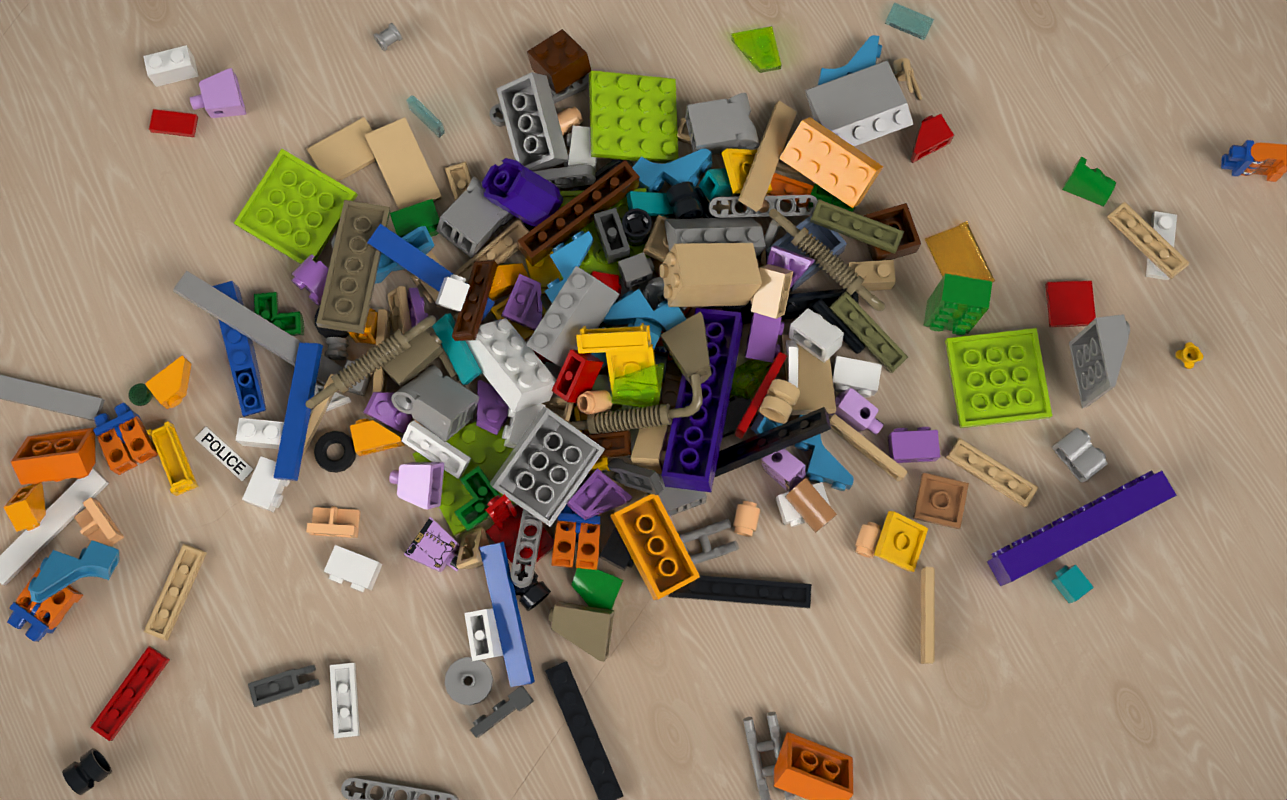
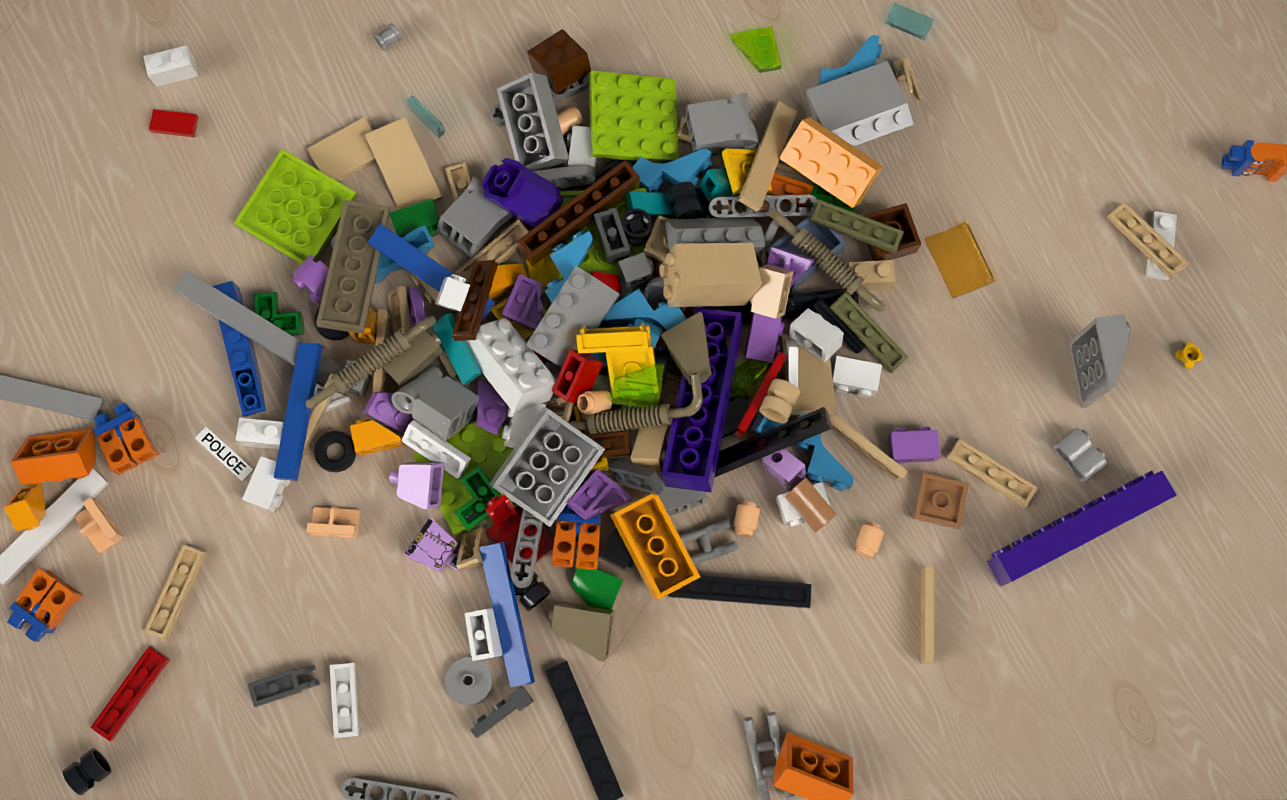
dark azure arch [28,540,119,603] -> none
clear green plate [128,383,153,406] -> none
light orange slope [145,355,191,409] -> none
yellow container [147,421,198,496] -> none
lavender torso [190,68,247,118] -> none
white brick [324,545,383,592] -> none
light grey wheel [325,337,349,360] -> none
lavender torso [830,388,884,435] -> none
yellow plate [874,511,929,572] -> none
red slope [910,114,954,163] -> none
green brick [924,273,993,335] -> none
lime plate [945,328,1052,428] -> none
red tile [1045,281,1096,328] -> none
teal brick [1052,565,1094,604] -> none
green slope [1062,157,1116,207] -> none

